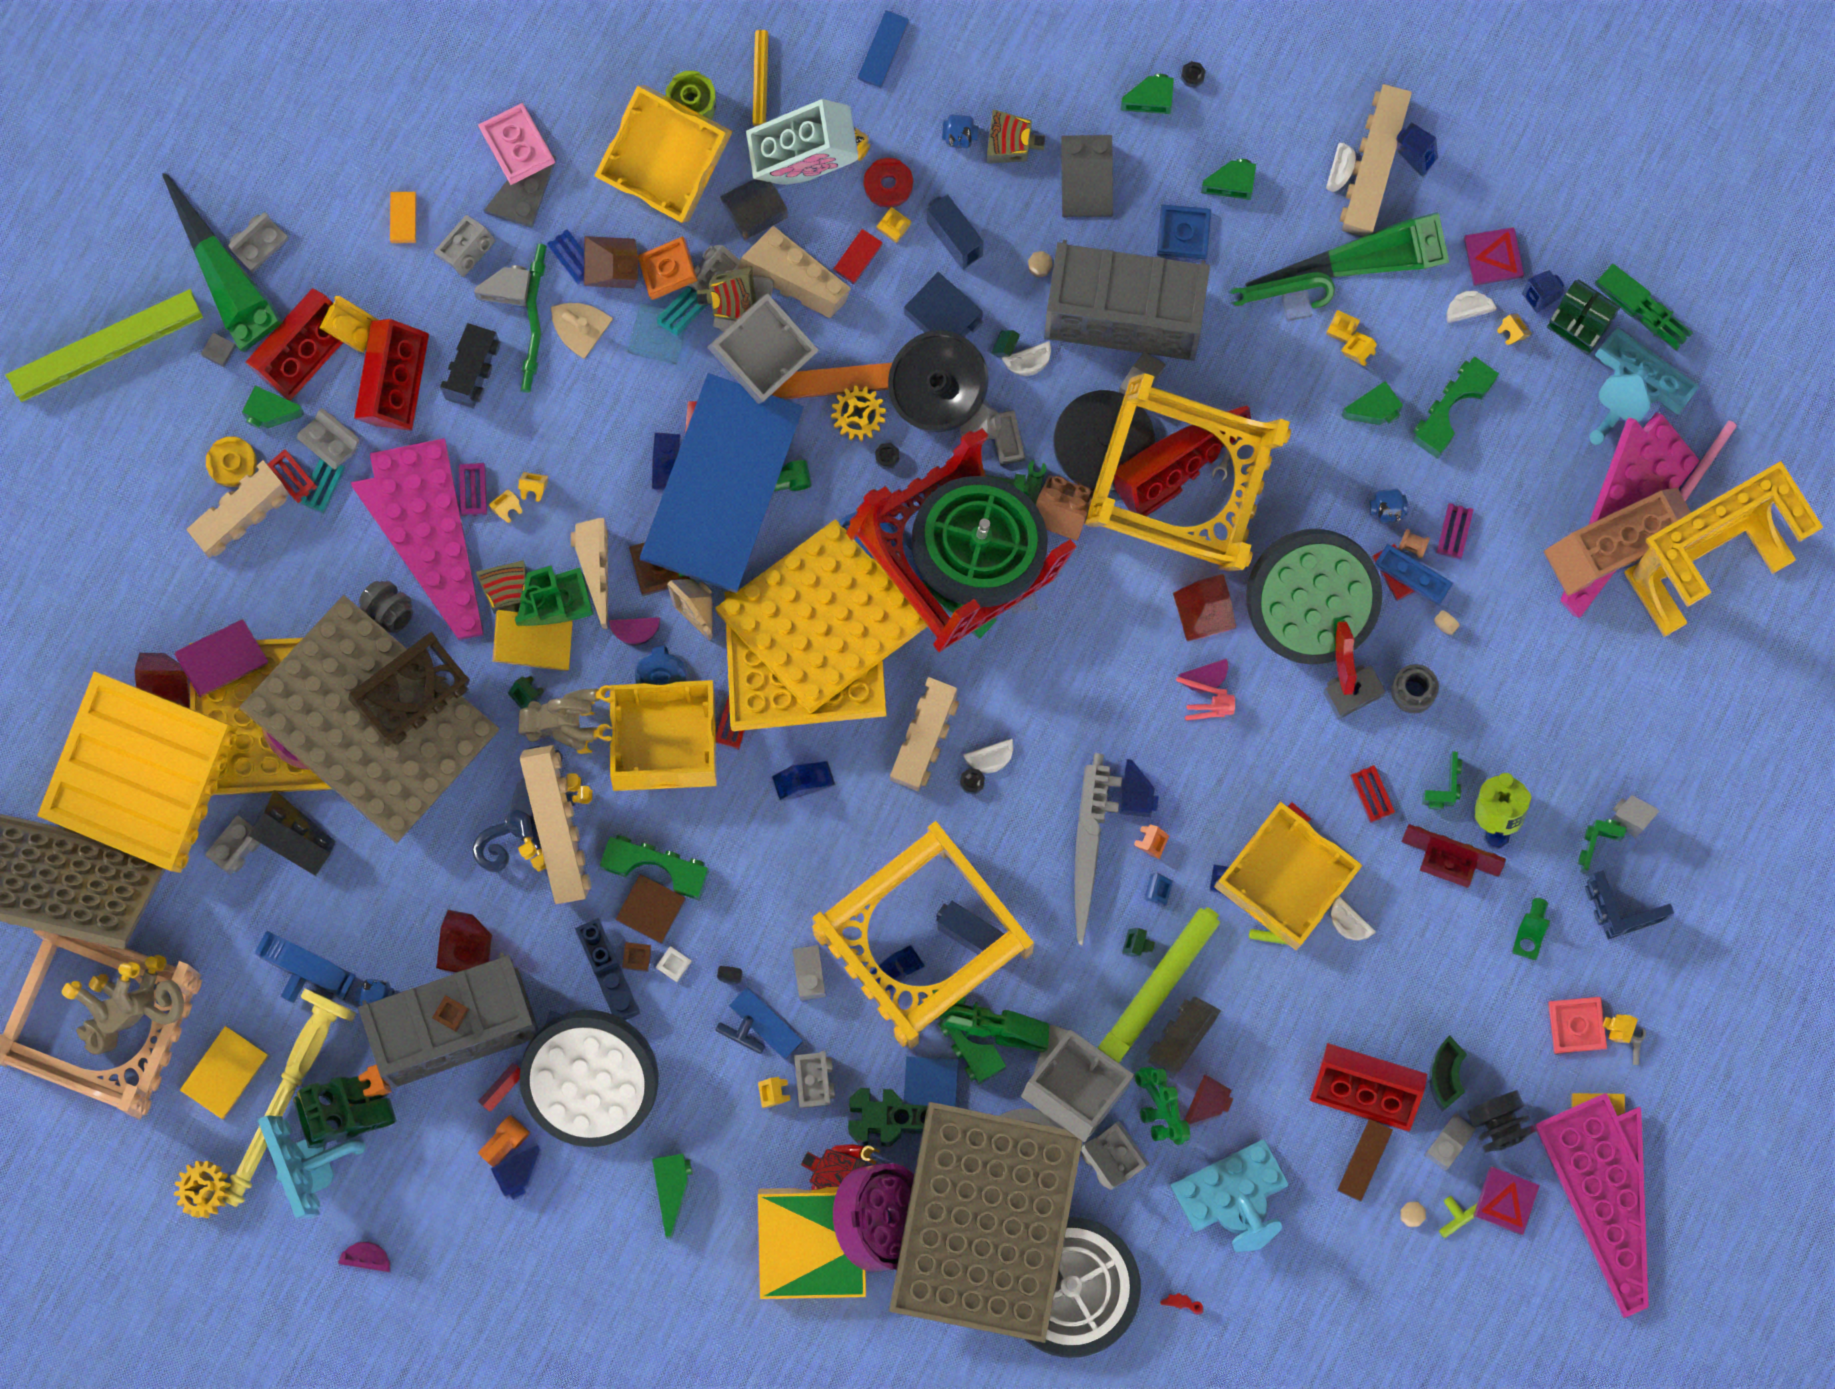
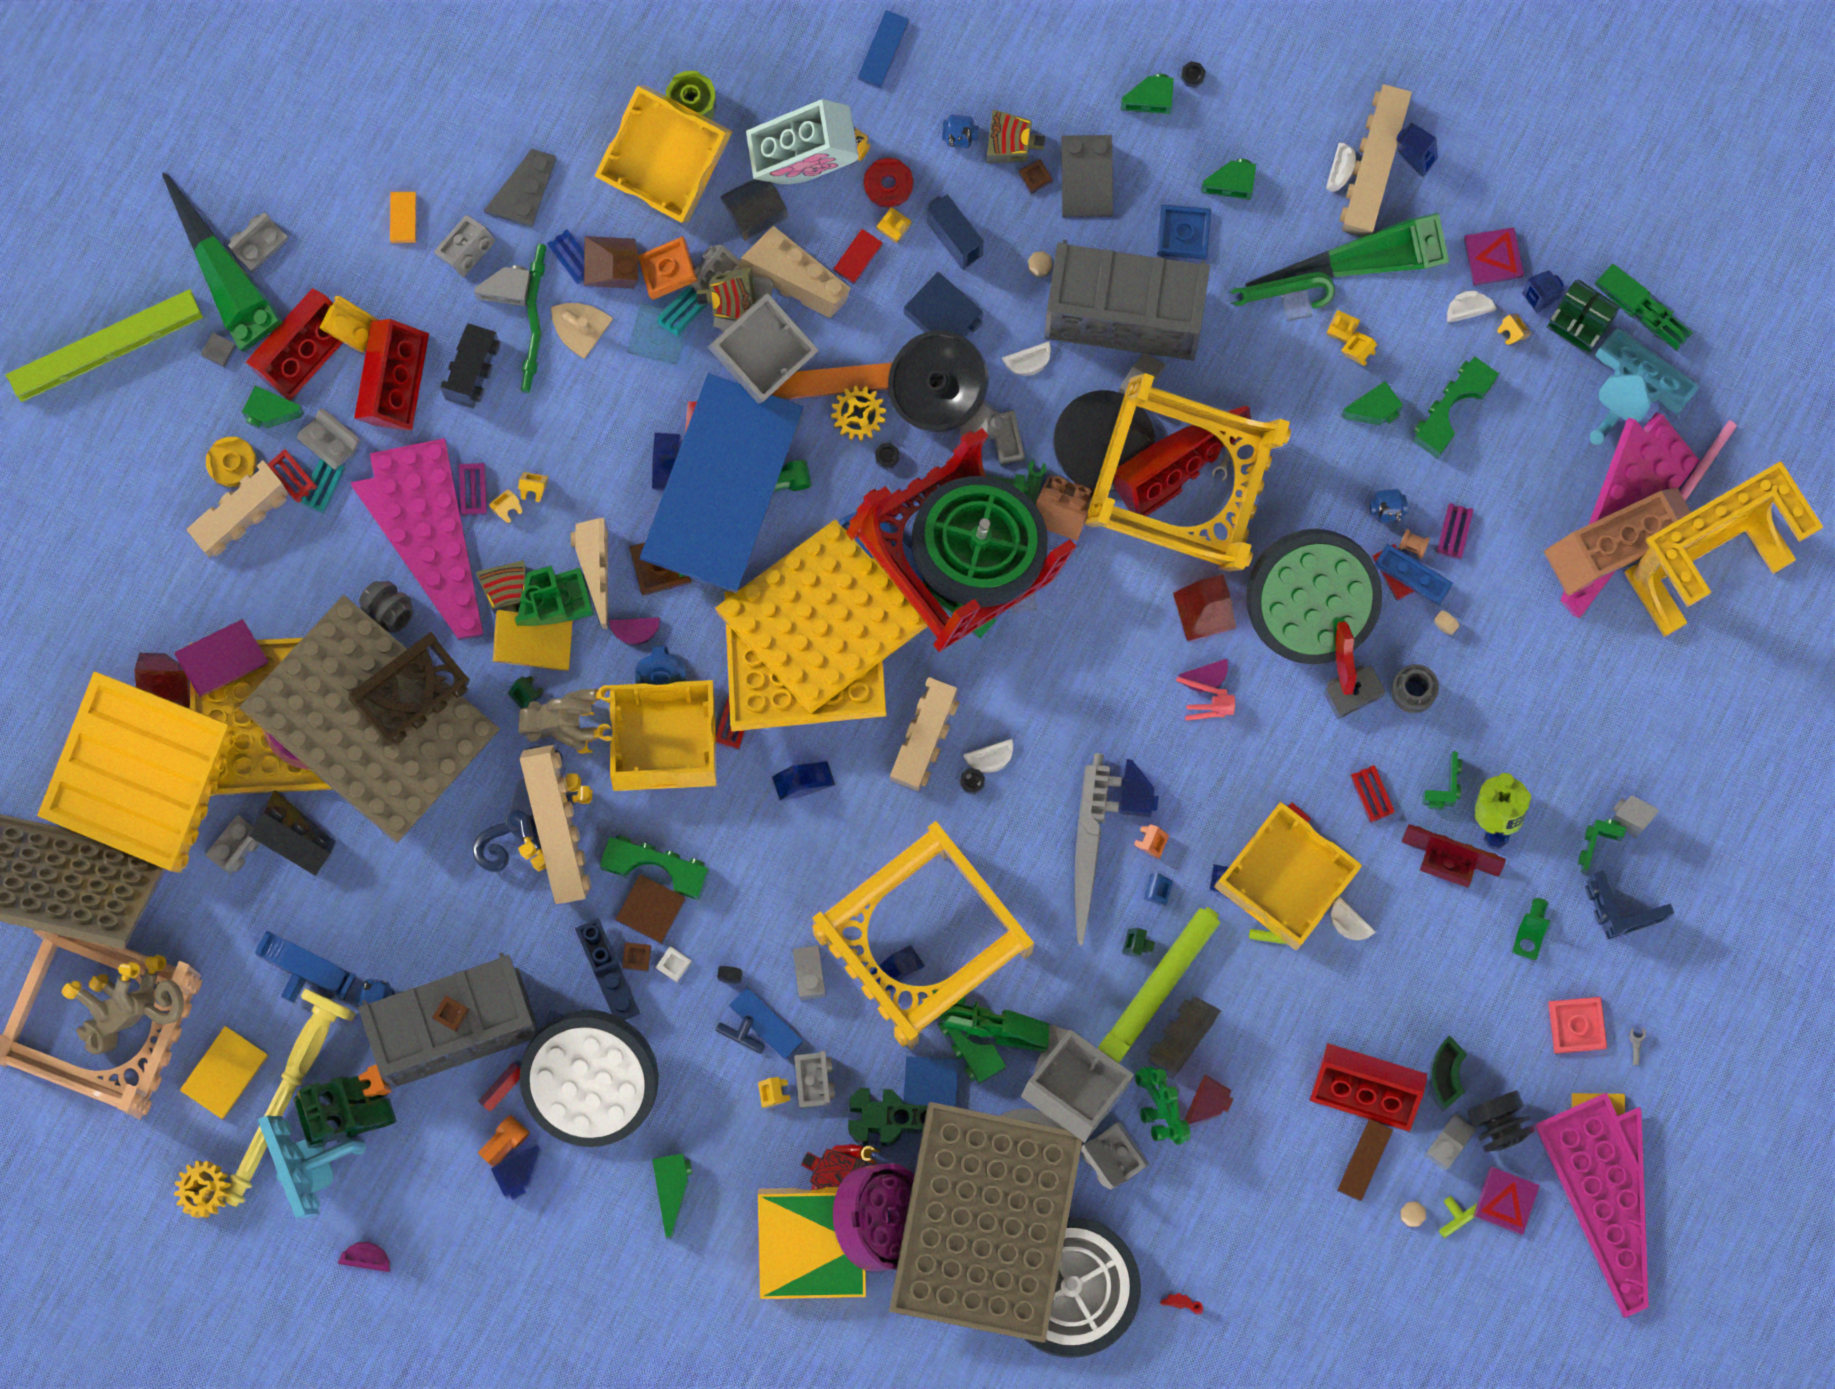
clear red slope [436,909,493,973] -> none
bright pink tile [478,103,555,185] -> none
tan wedge [667,579,713,641] -> none
yellow axle [752,30,769,126] -> none
dark blue brick [936,900,1004,955] -> none
dark green tile [991,330,1020,357] -> none
medium azure plate [1170,1139,1288,1252] -> none
yellow tile [1602,1014,1638,1043] -> none
none -> reddish brown tile [1018,159,1053,194]

